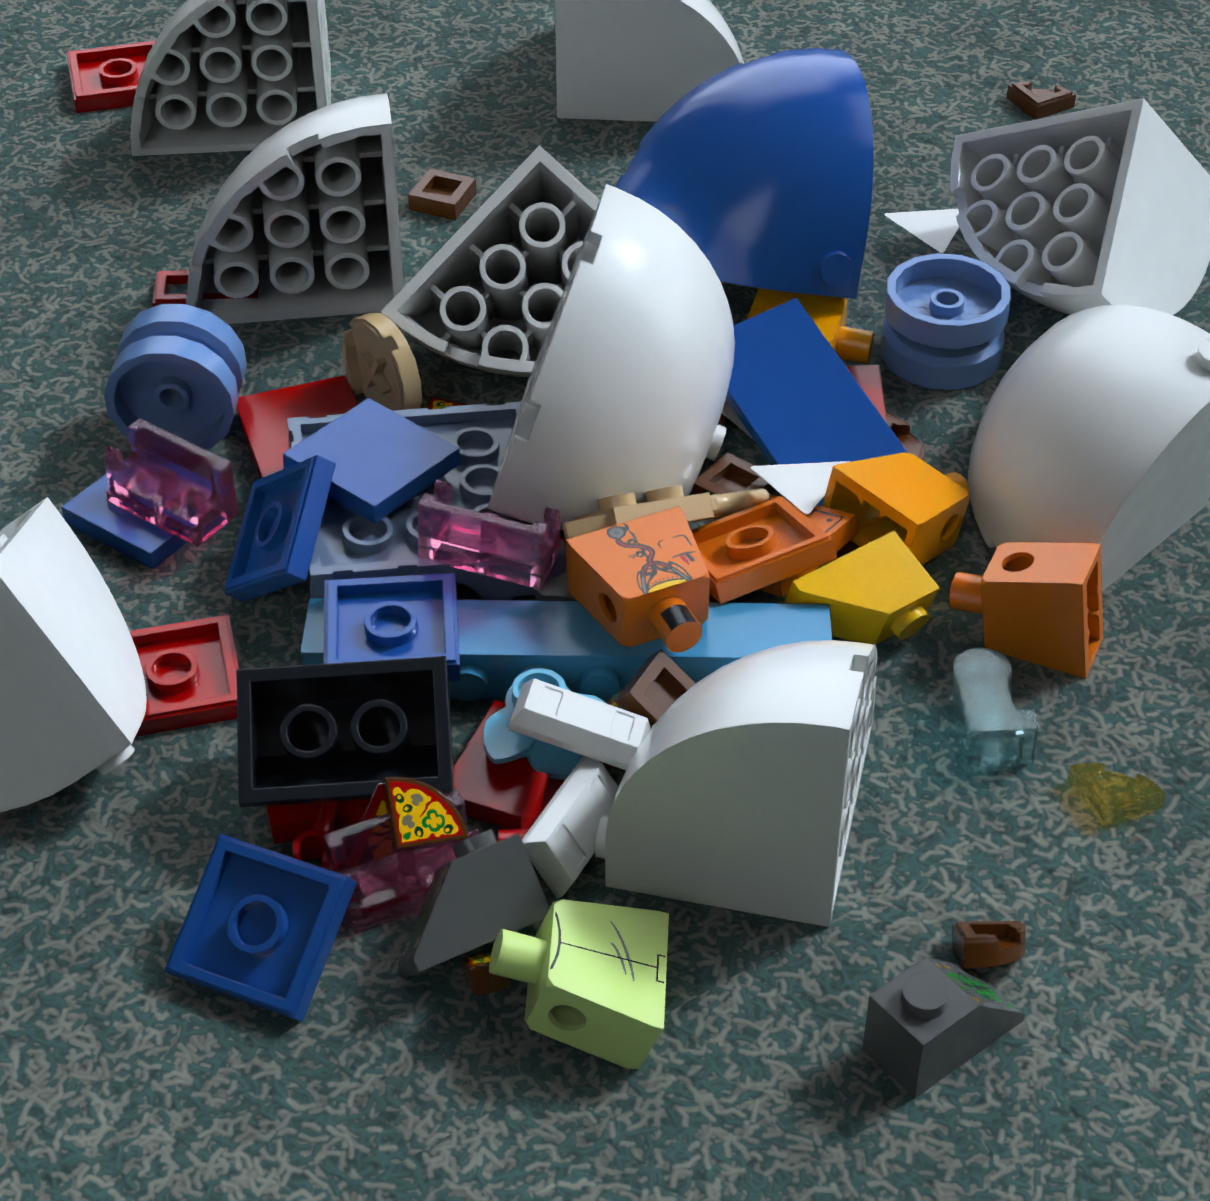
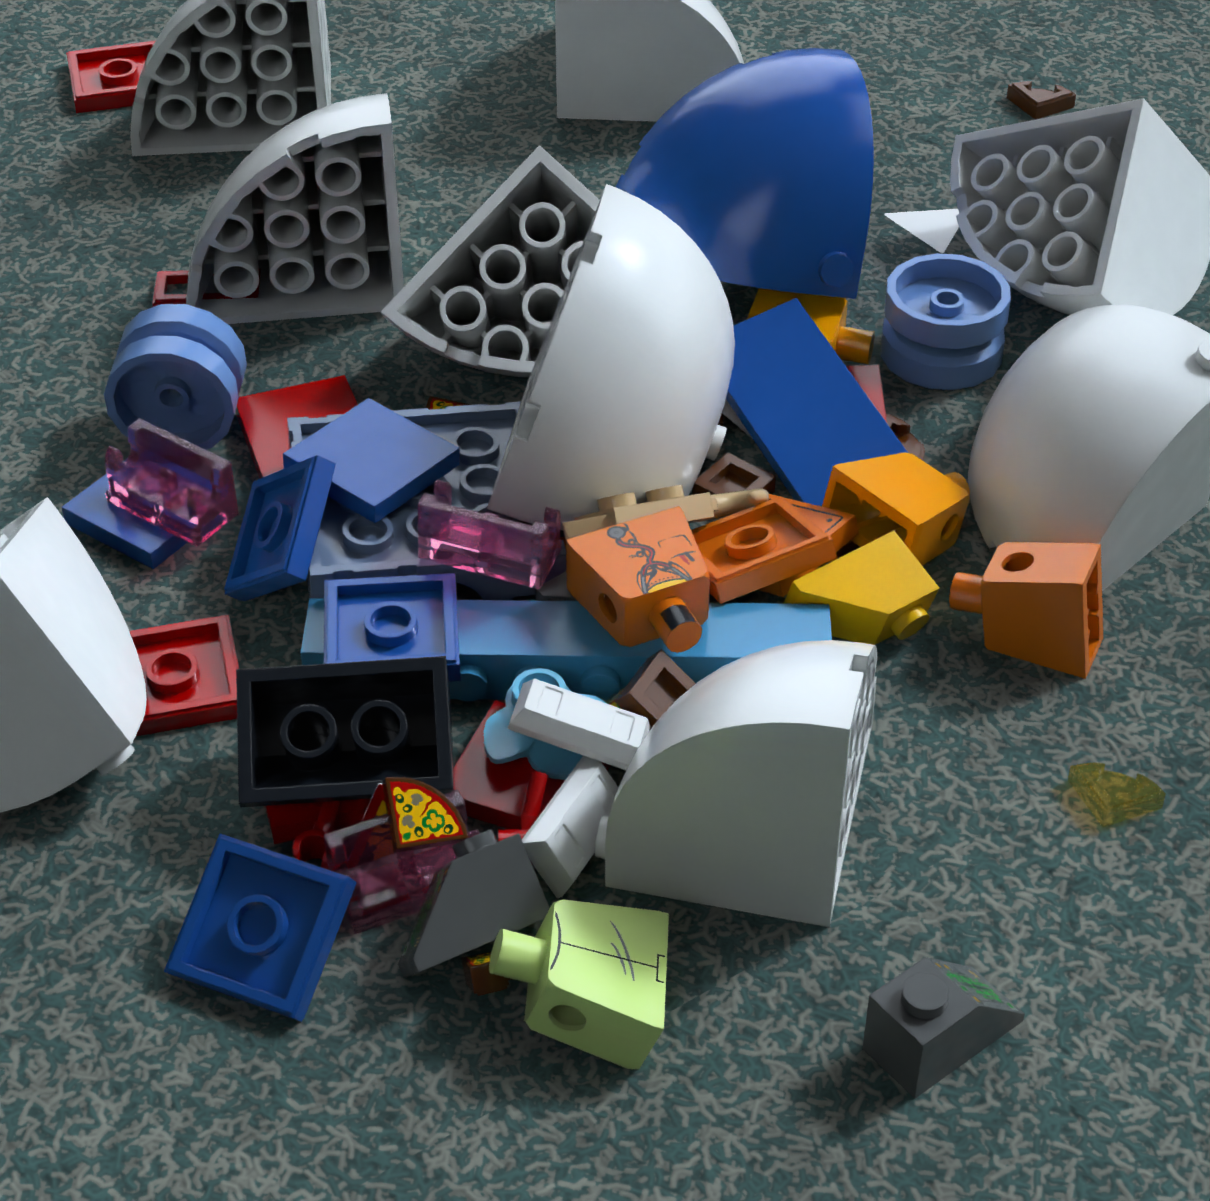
tan tile [342,313,422,410] -> none
reddish brown tile [408,168,477,220] -> none
white sticker [751,461,851,515] -> none
clear light blue leg [949,648,1040,773] -> none
reddish brown tile [952,921,1026,969] -> none

